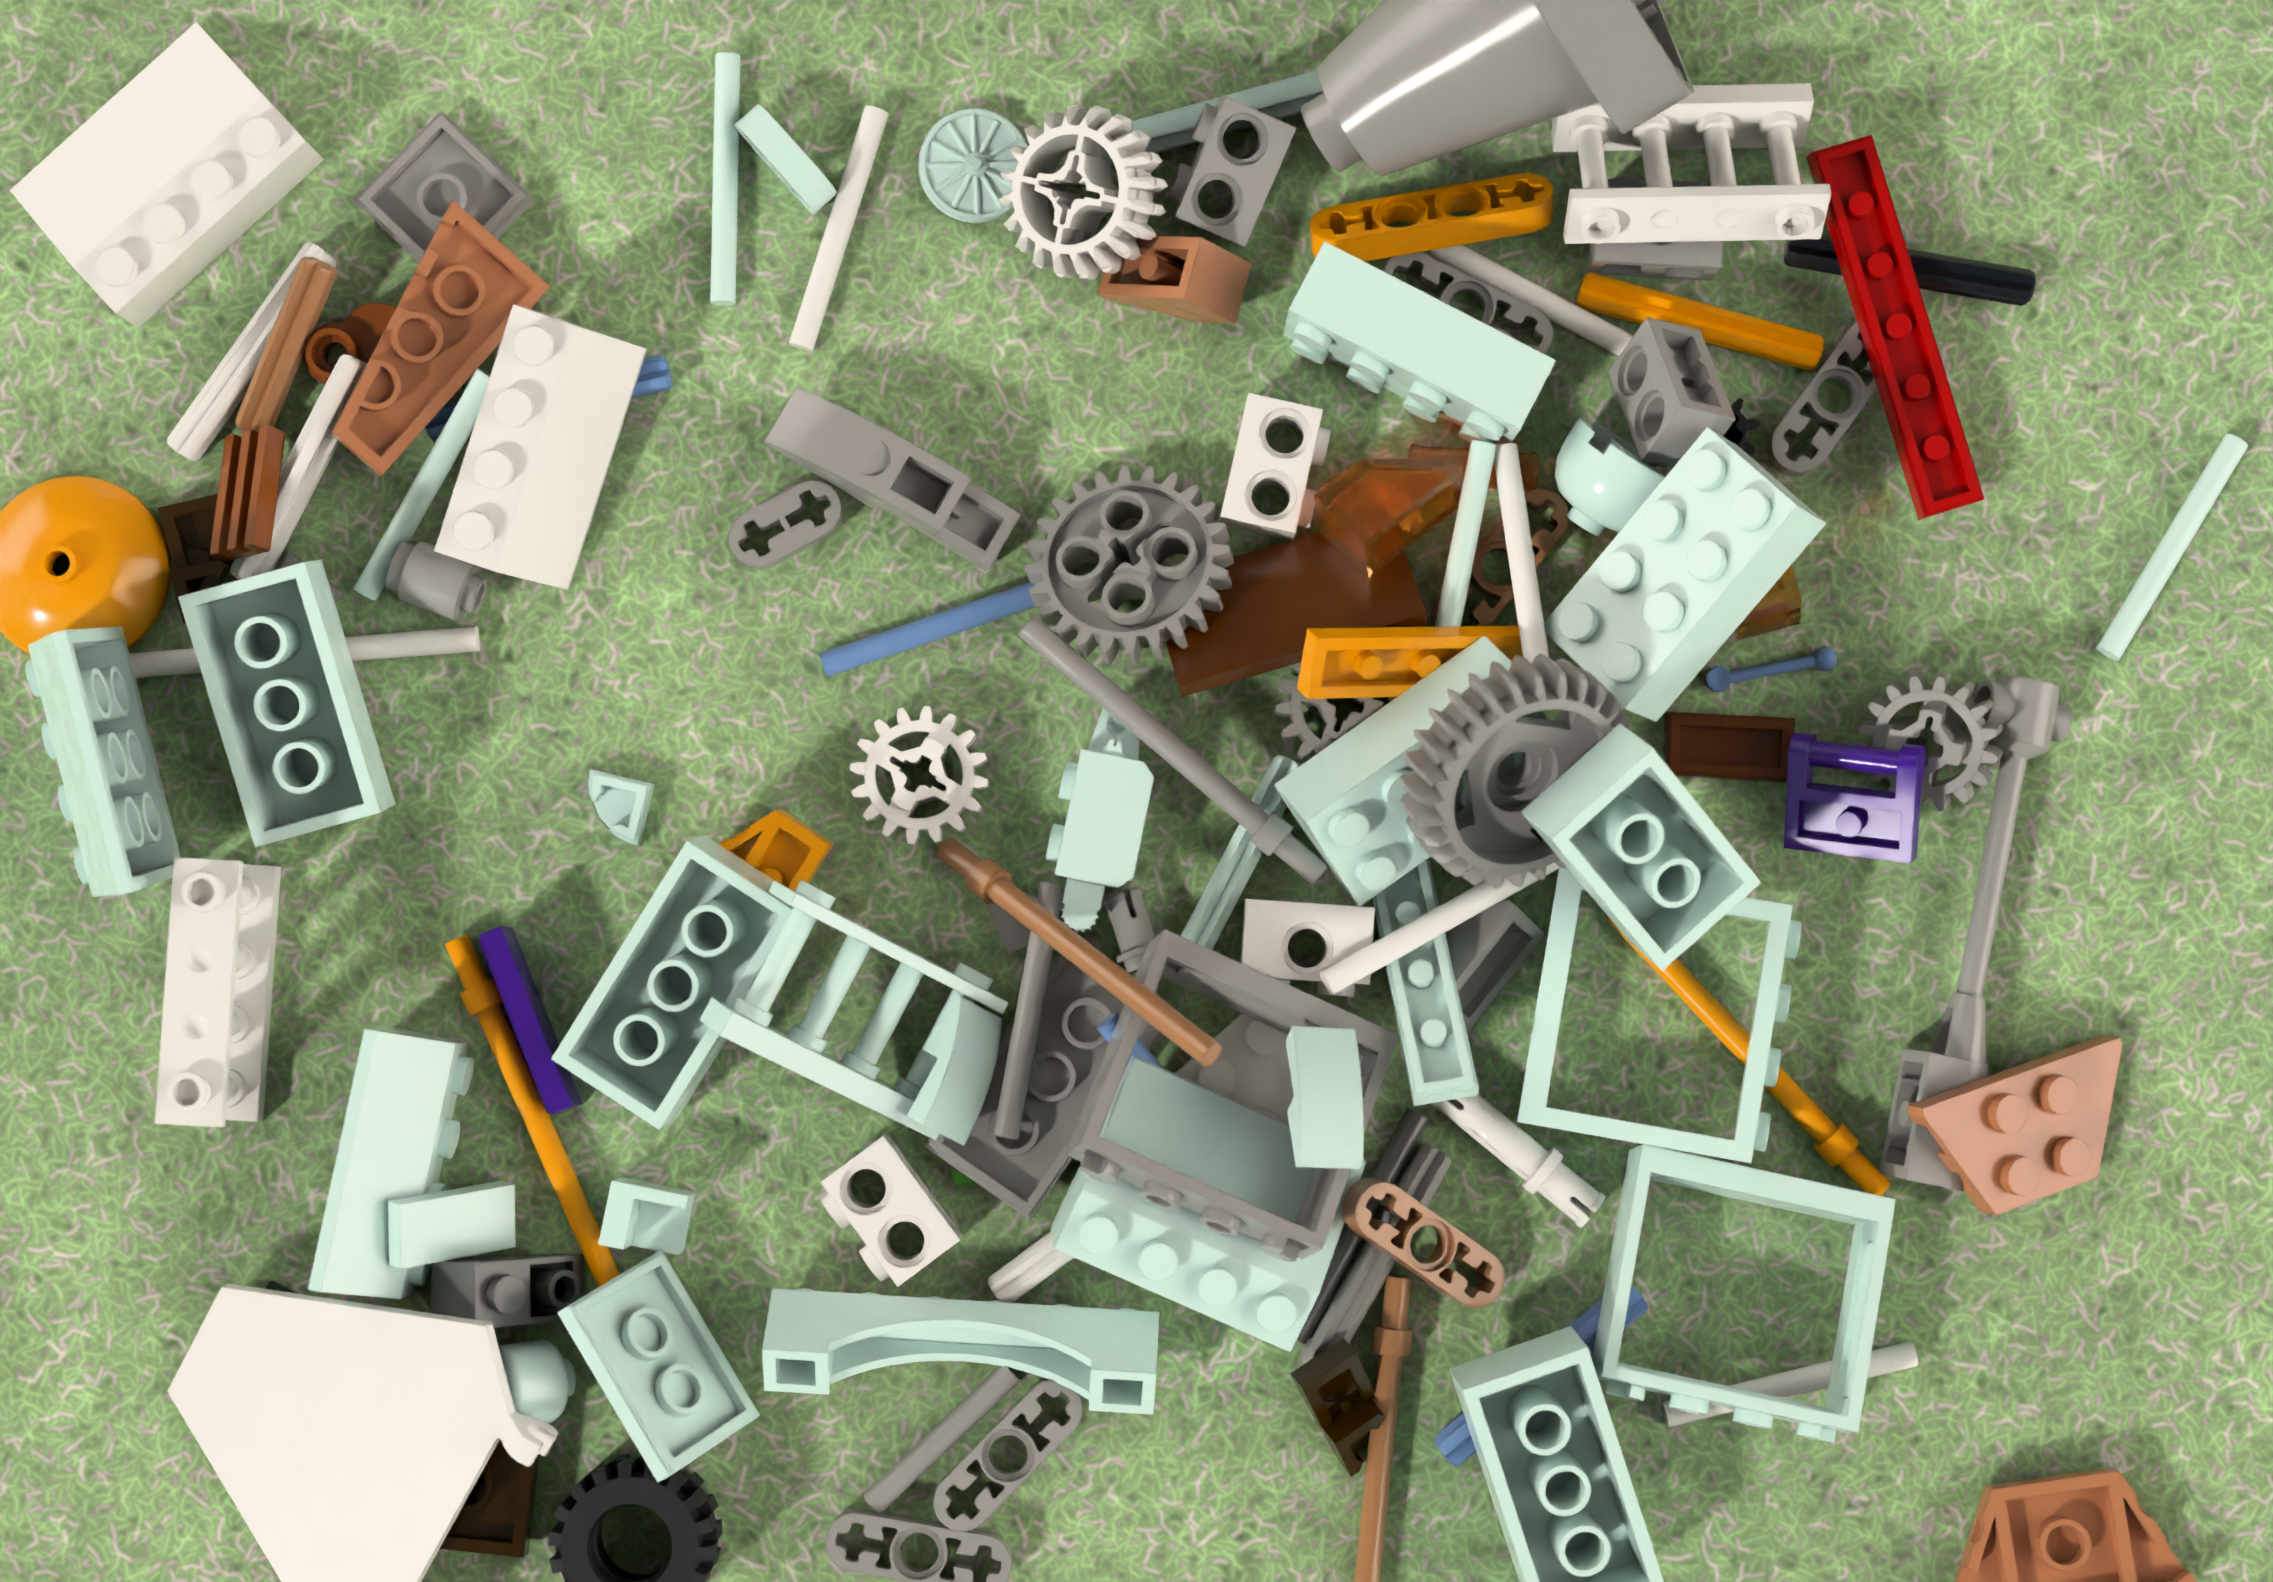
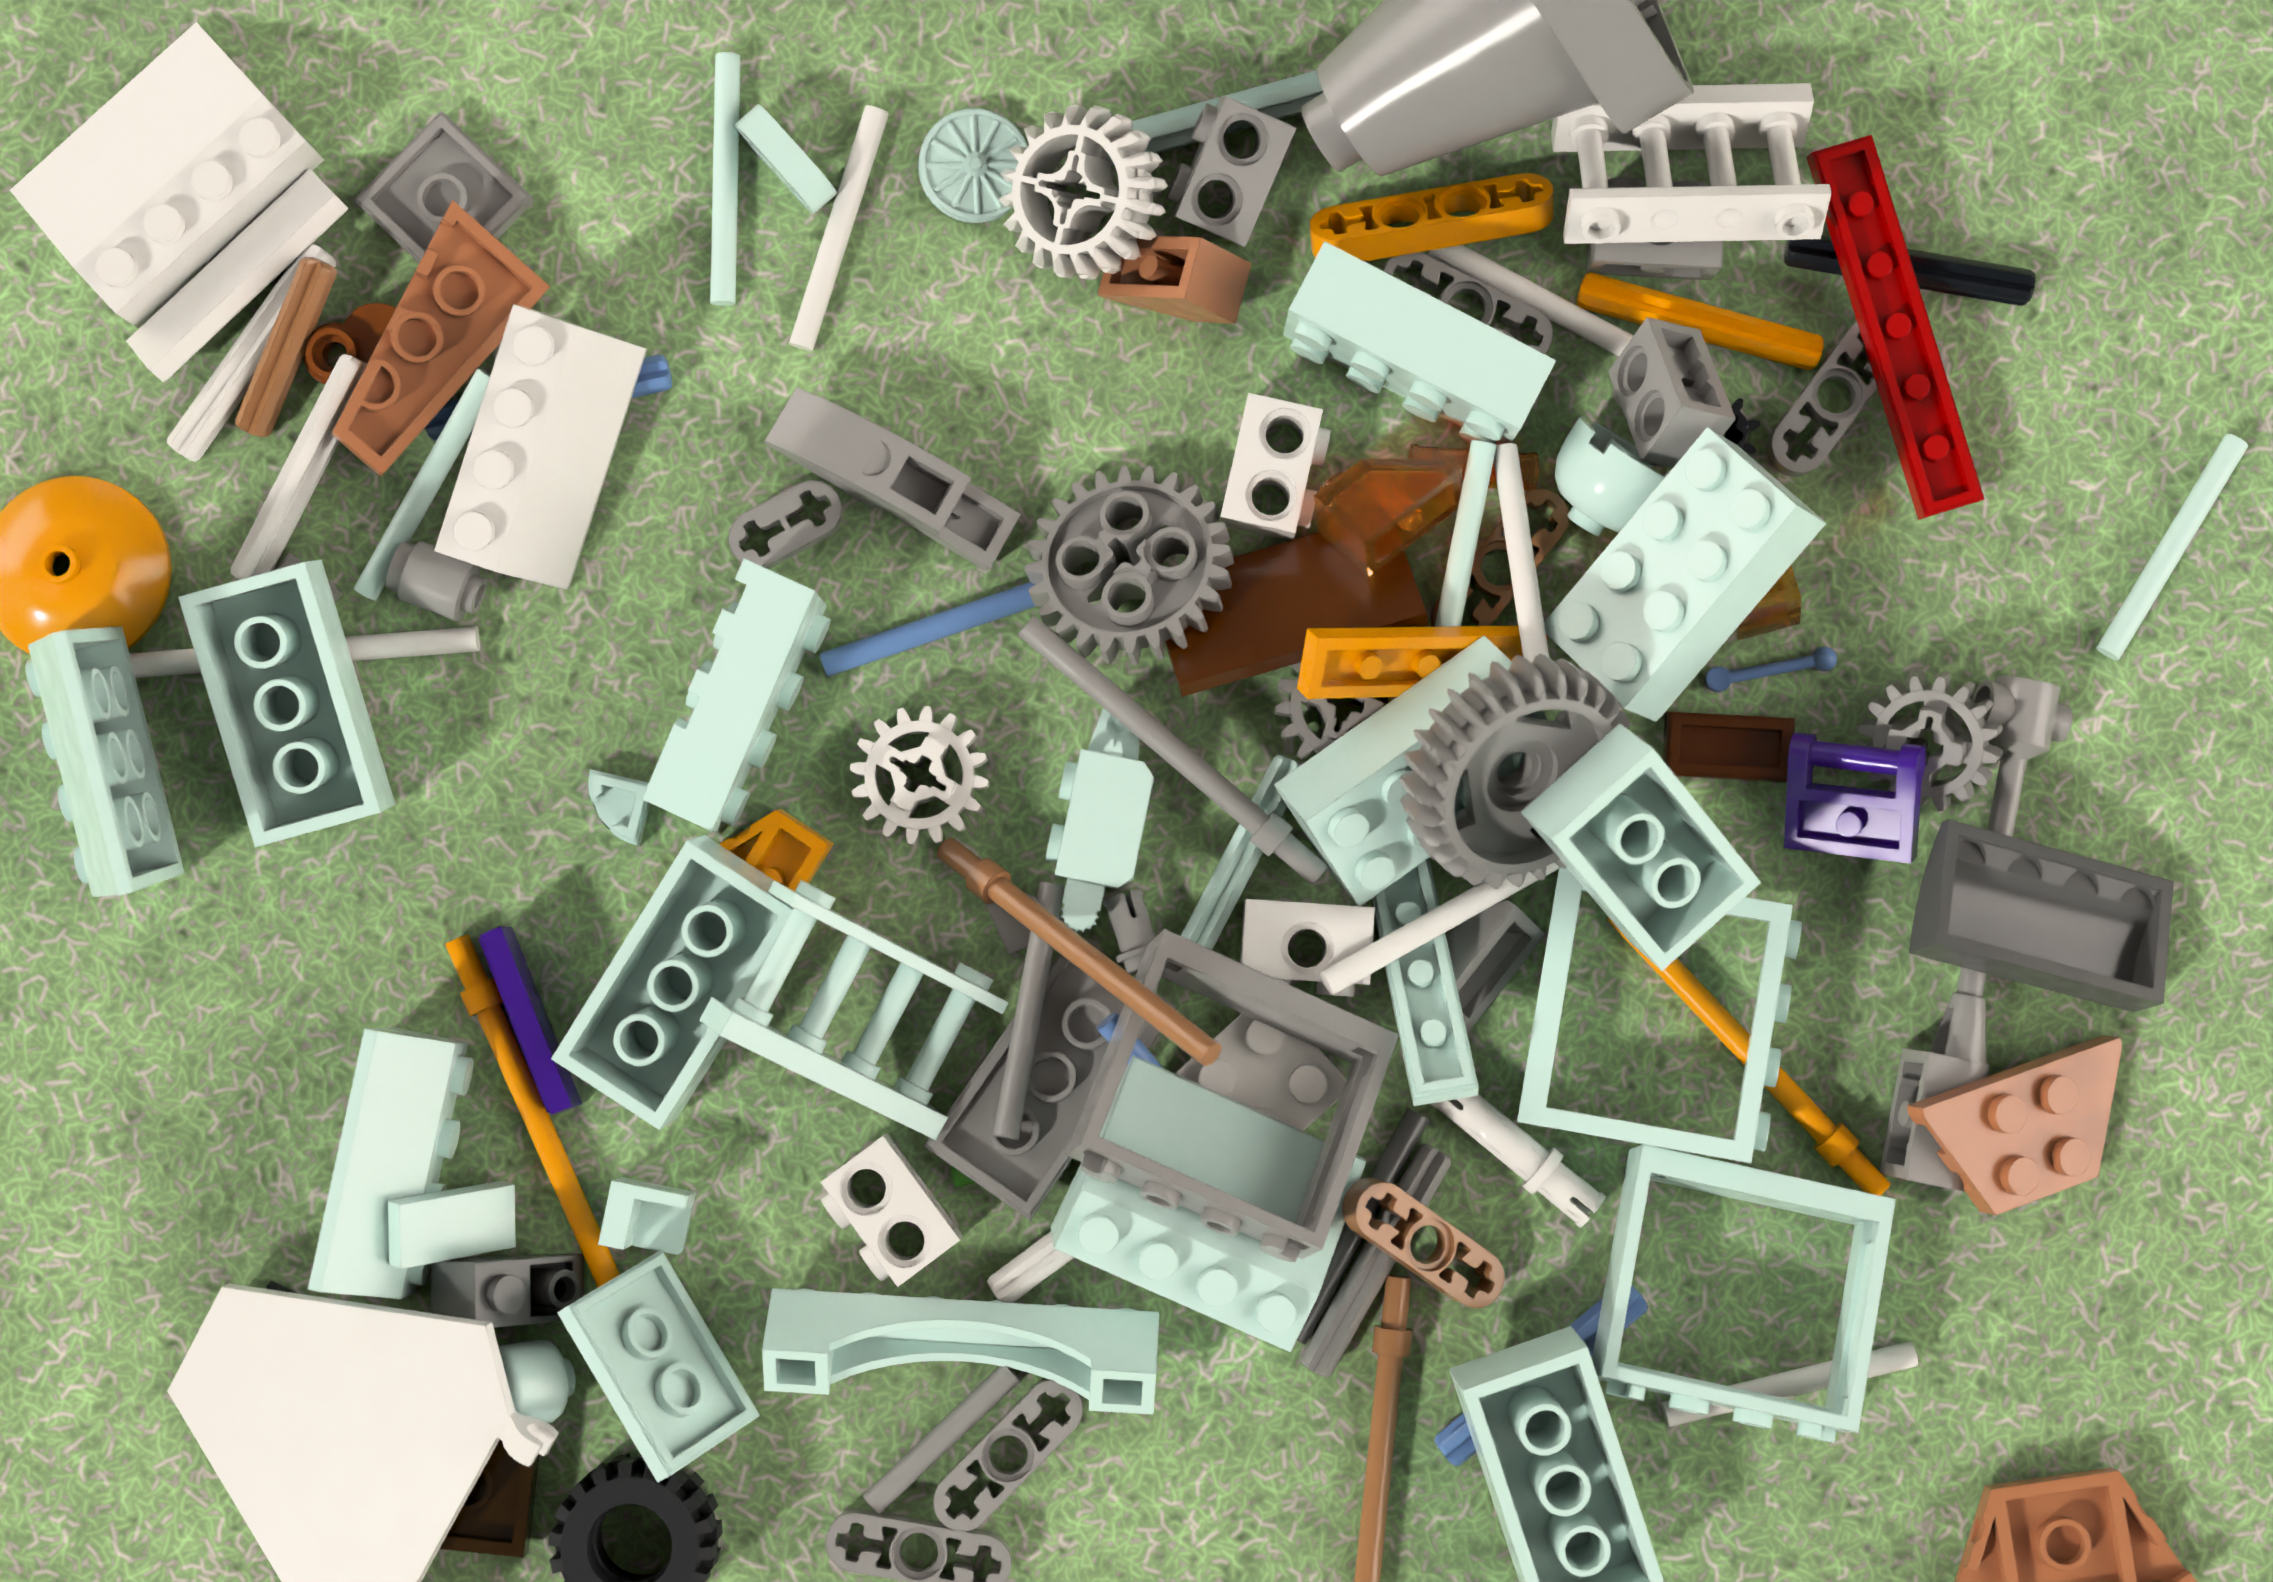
white fence [155,857,281,1127] -> none
dark brown slope [158,494,234,624] -> none
dark orange tile [209,425,285,561] -> none
light aqua slope [907,992,1002,1146] -> none
light aqua slope [1285,1026,1364,1169] -> none
dark brown slope [1290,1338,1385,1477] -> none
none -> white tile [126,168,348,382]
none -> light aqua wedge [642,558,831,834]
none -> dark grey slope [1909,819,2174,1012]

